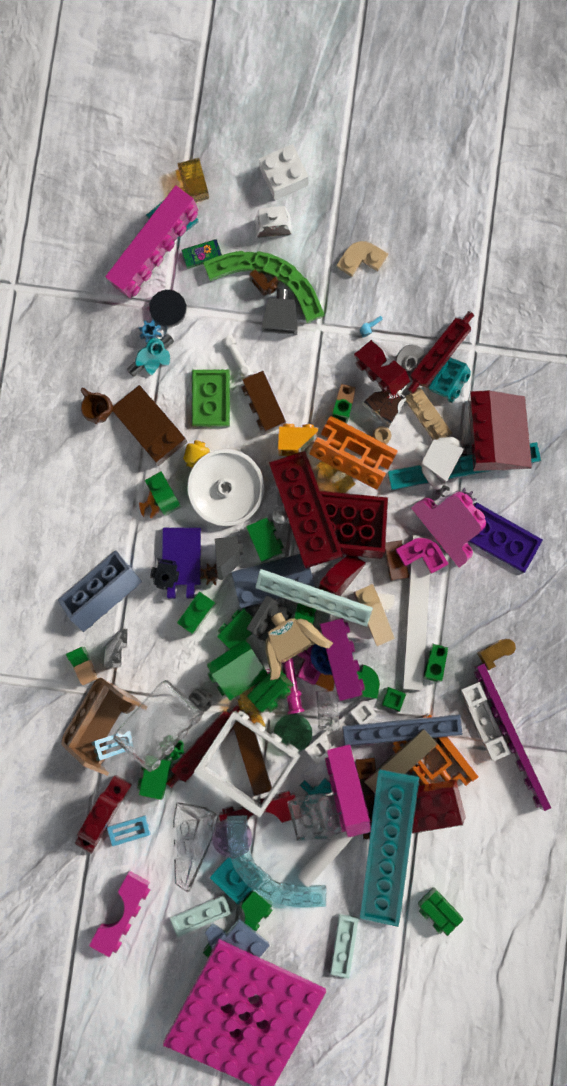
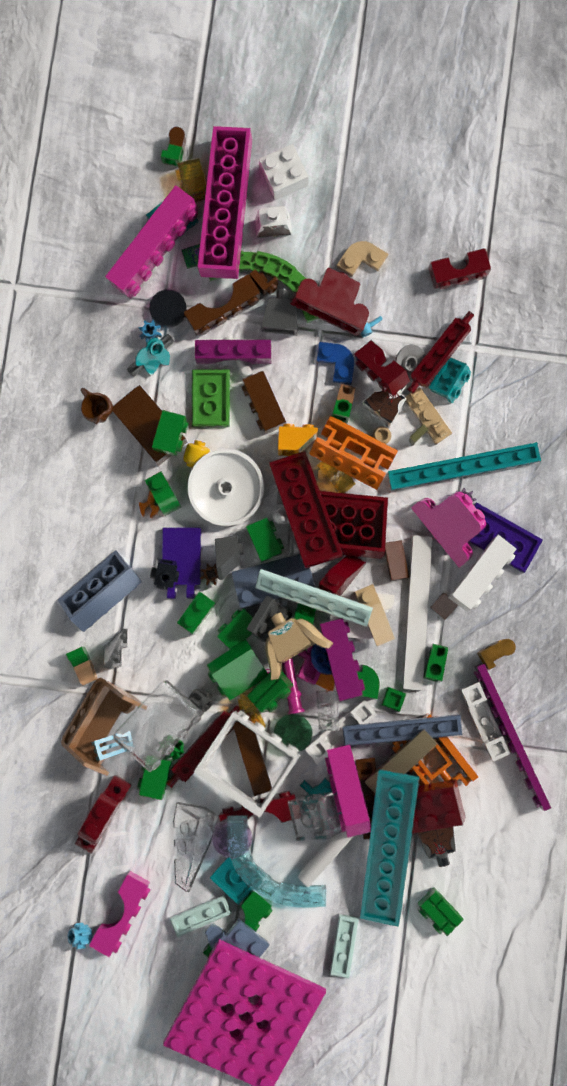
medium azure tile [107,815,151,847] -> none
dark pink plate [396,538,448,574] -> none
white torso [414,437,471,497] -> none
slope [468,390,532,471] -> none
none -> medium azure gear [68,923,93,949]
none -> green brick [152,410,189,456]
none -> leg [161,127,186,167]
none -> reddish brown arch [184,274,261,336]
none -> magenta arch [195,340,271,364]
none -> dark pink brick [198,126,252,279]
none -> dark red brick [290,268,369,336]
none -> blue plate [317,342,354,385]
none -> olive tile [409,425,428,445]
none -> torso [417,827,456,867]
none -> dark red arch [429,248,491,290]
none -> reddish brown slope [430,593,458,620]
none -> white brick [448,535,516,612]

